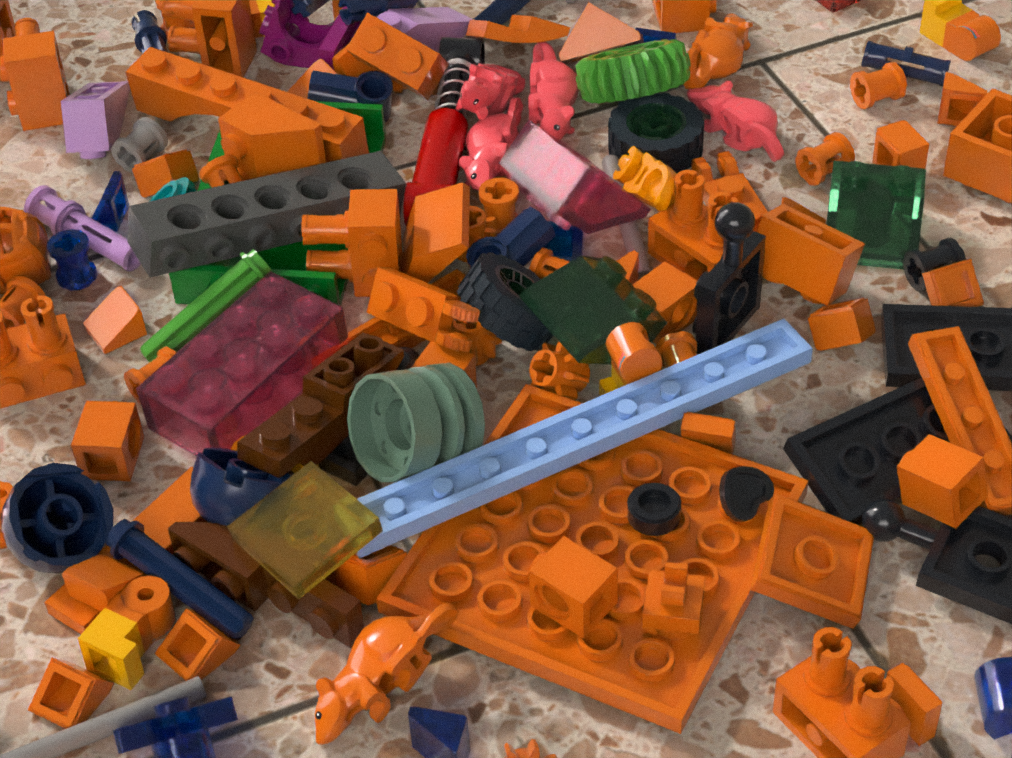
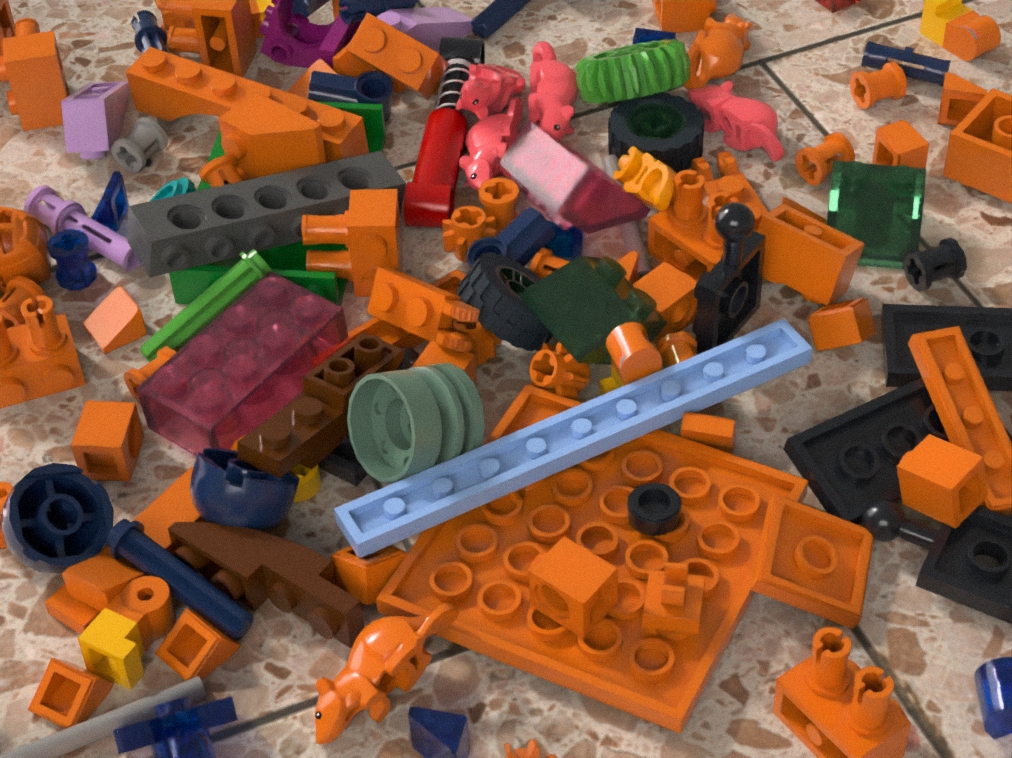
orange slope [132,149,199,198] -> none
clear yellow tile [227,461,383,600] -> none
orange slope [402,182,470,283] -> none
orange slope [466,15,570,43] -> none
orange slope [558,2,644,64] -> none
black piece [719,466,774,523] -> none
orange tile [886,663,942,746] -> none
orange tile [922,259,985,307] -> none

